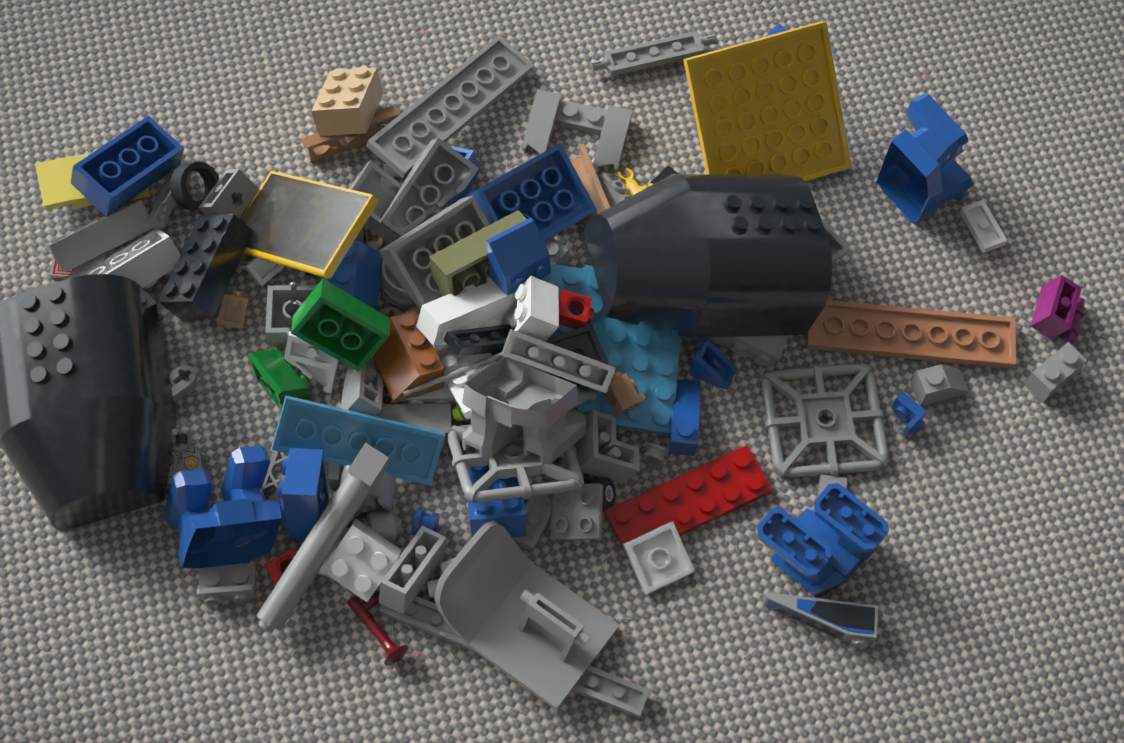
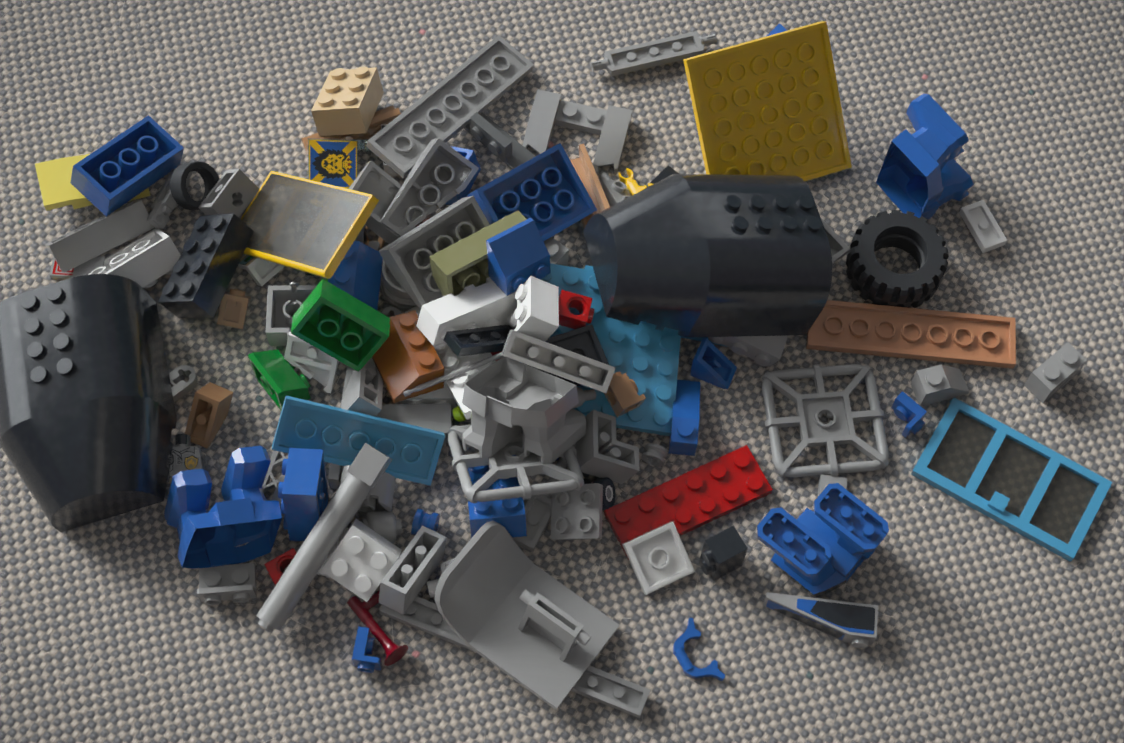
magenta brick [1030,275,1086,344] -> none
none -> medium nougat slope [185,382,234,448]
none -> flag [307,138,372,189]
none -> blue bracket [352,626,382,673]
none -> dark grey bracket [464,112,536,169]
none -> blue helmet [673,618,725,681]
none -> black brick [699,525,748,581]
none -> black tyre [846,210,949,308]
none -> door [911,397,1112,562]

